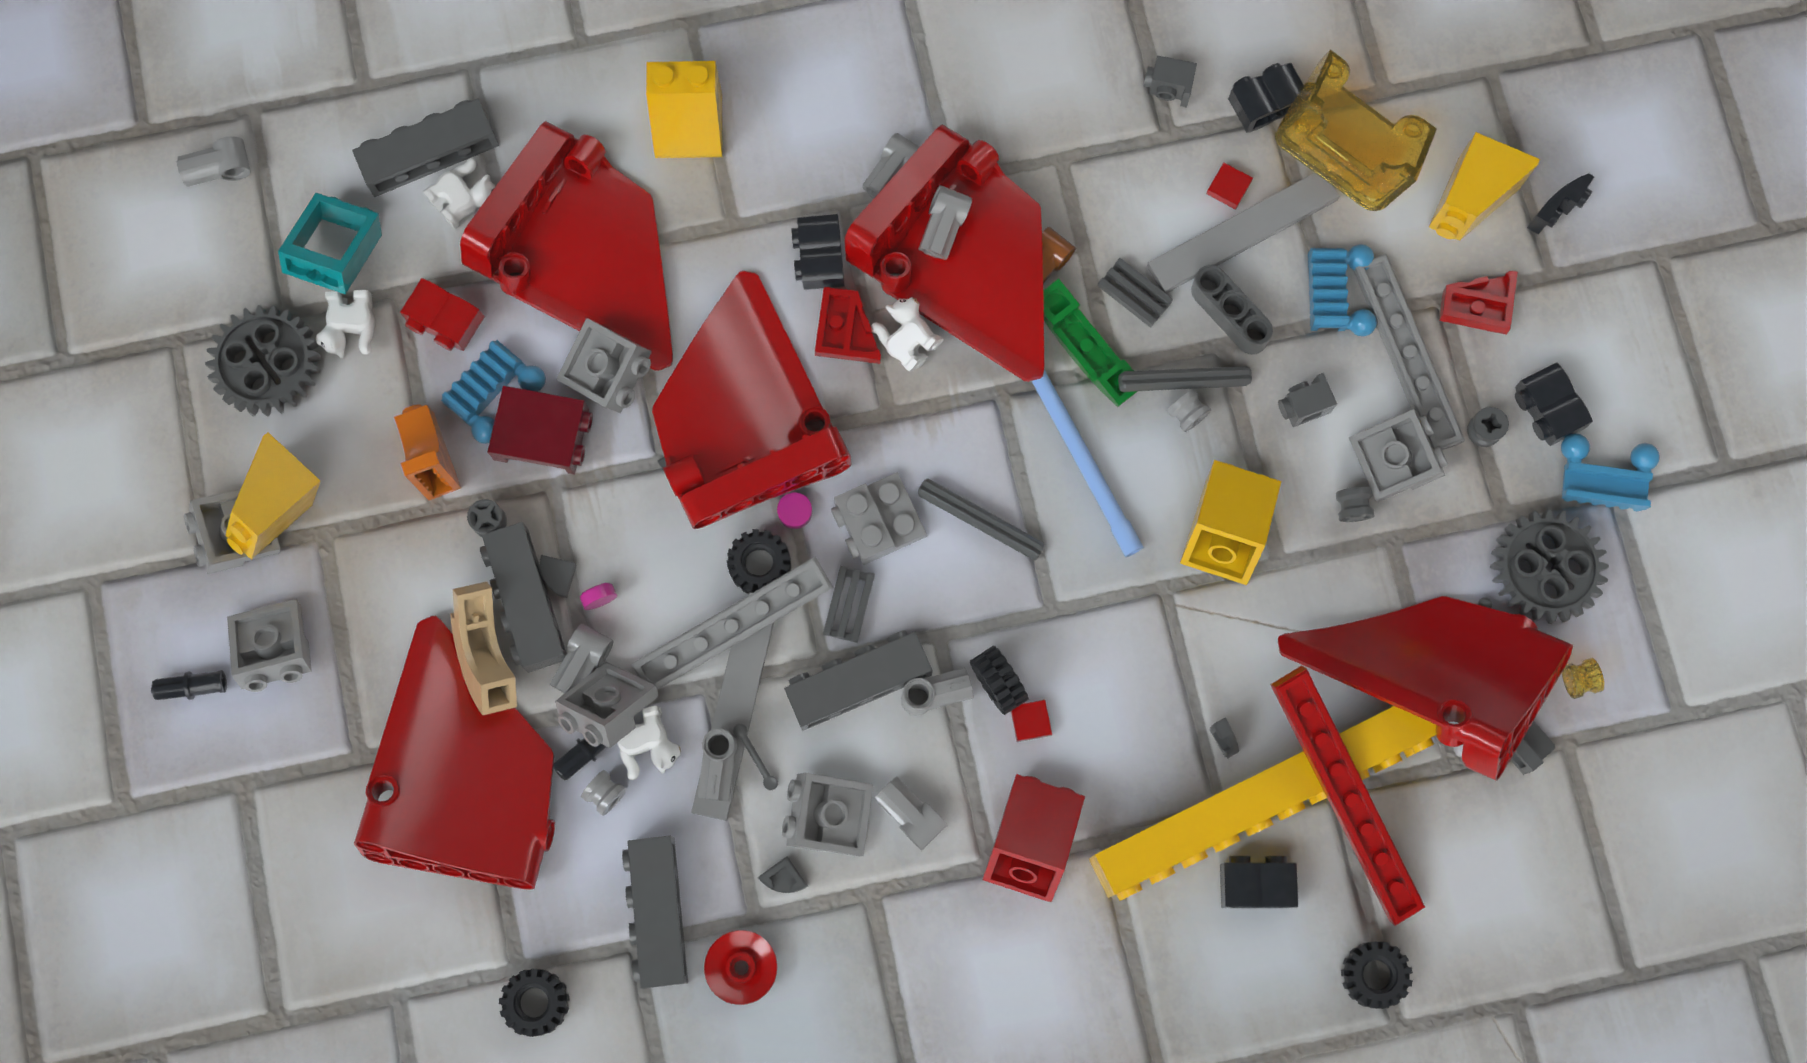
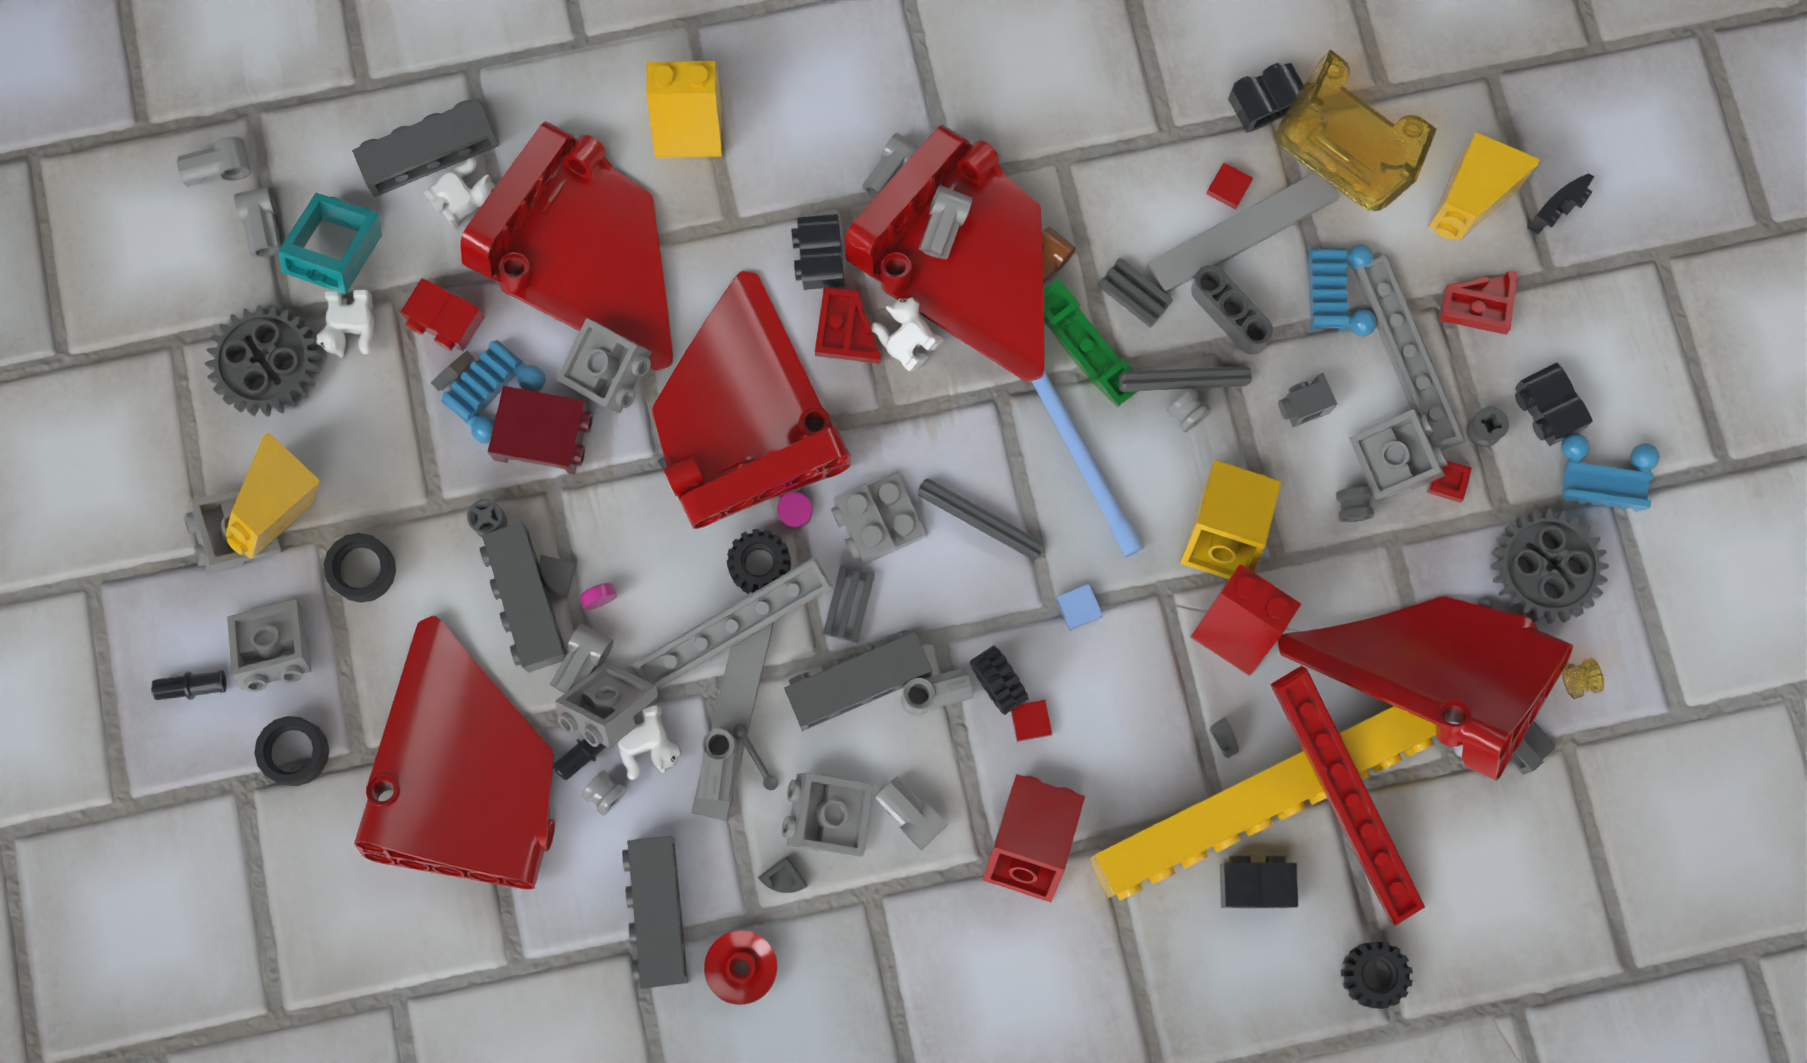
orange arch [394,404,461,500] -> none
tan arch [450,582,517,715] -> none
black tyre [499,969,570,1037] -> none
dark grey brick [1144,55,1197,108] -> none
none -> light grey piece [234,186,281,258]
none -> black tyre [254,716,329,786]
none -> black tyre [323,533,396,603]
none -> dark grey tile [431,351,475,391]
none -> light blue tile [1056,584,1103,631]
none -> red slope [1190,564,1302,676]
none -> red tile [1427,460,1472,503]

